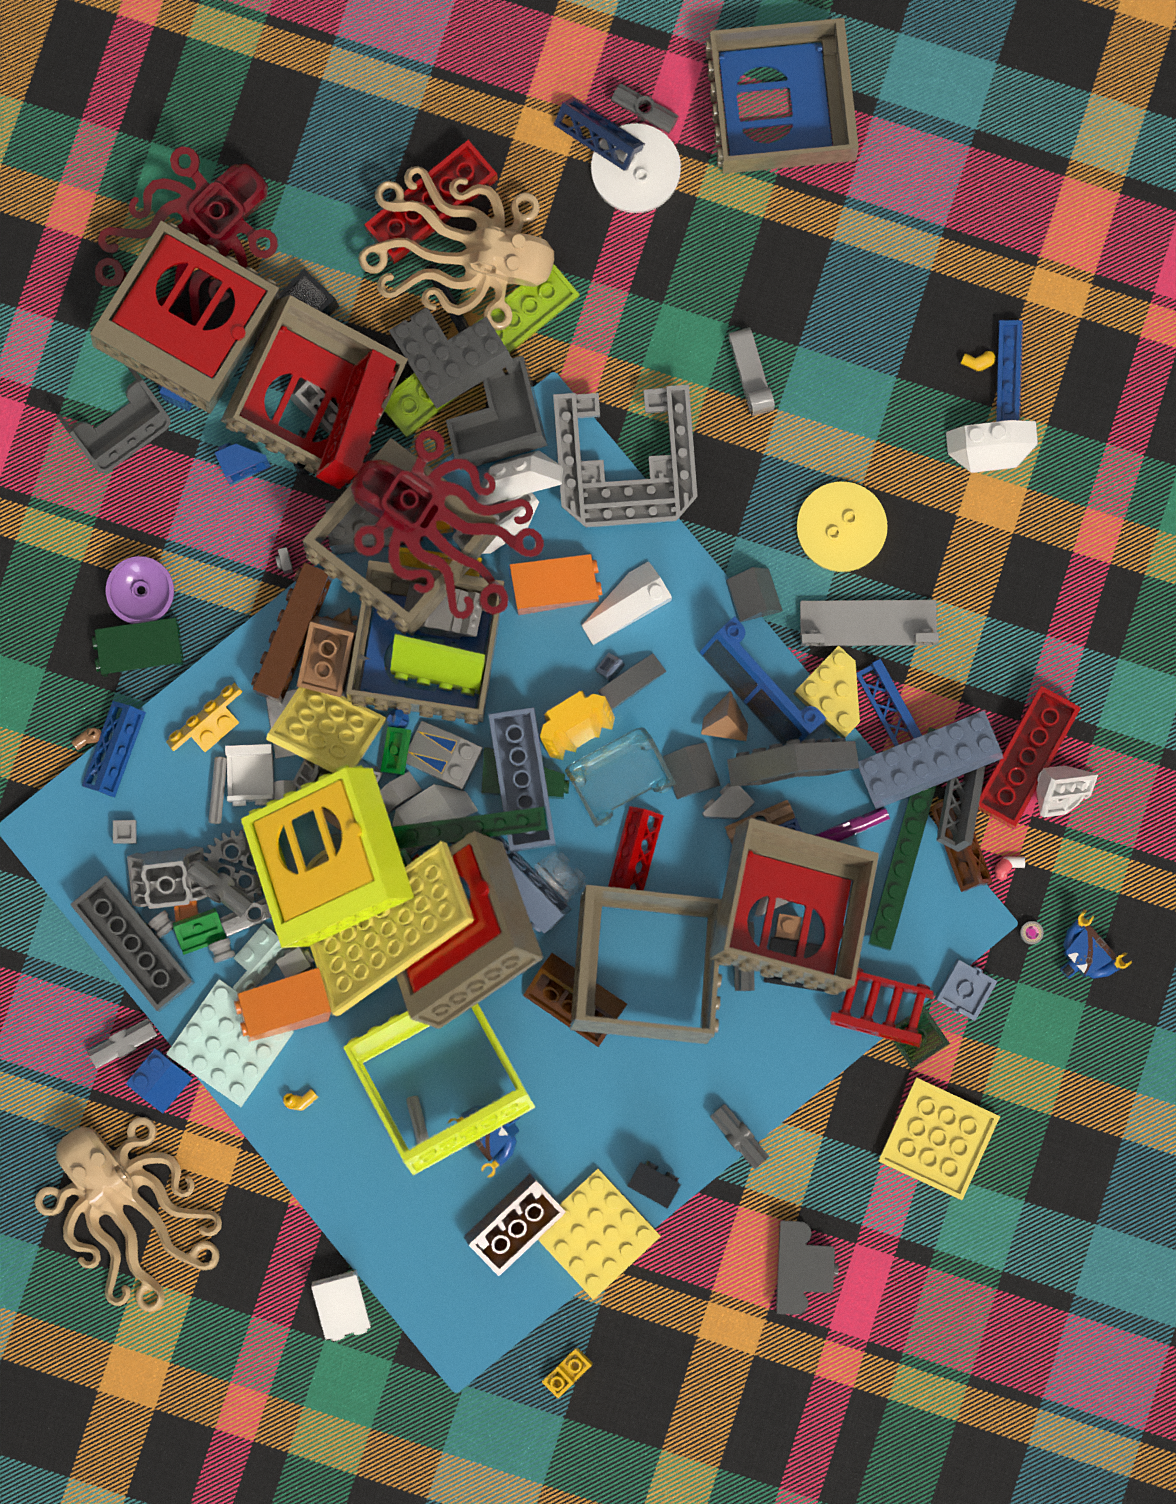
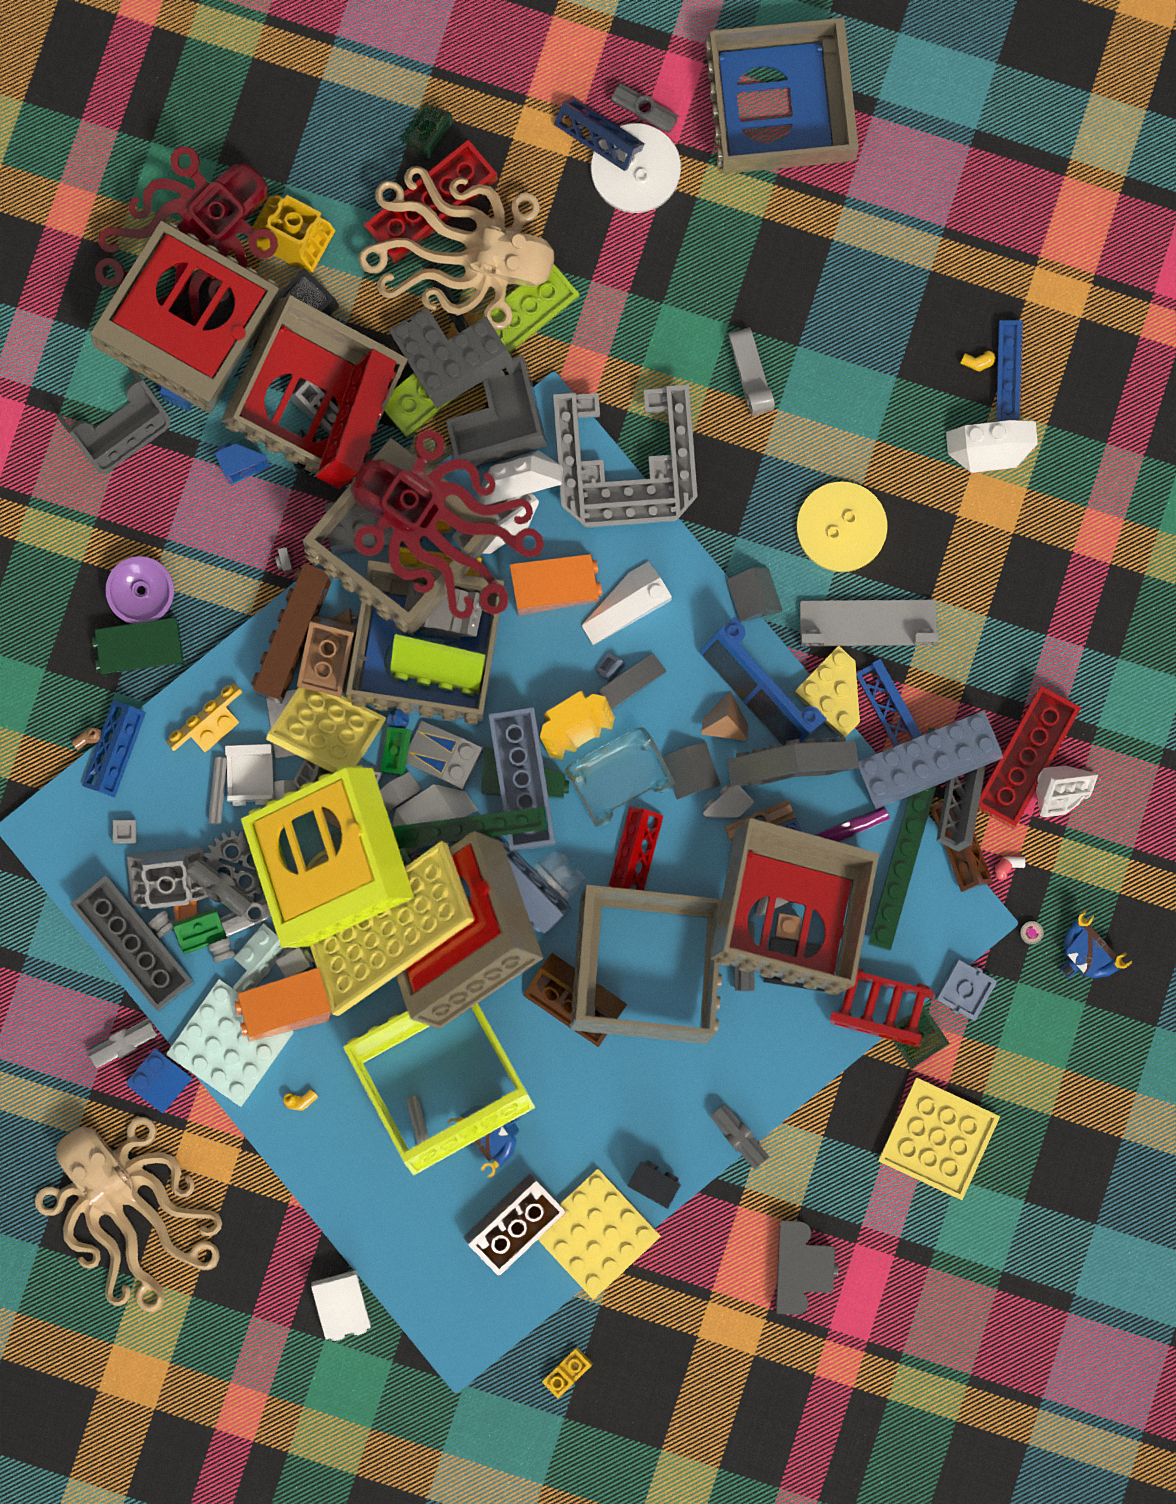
none -> yellow slope [247,195,335,273]
none -> clear green slope [400,103,453,159]

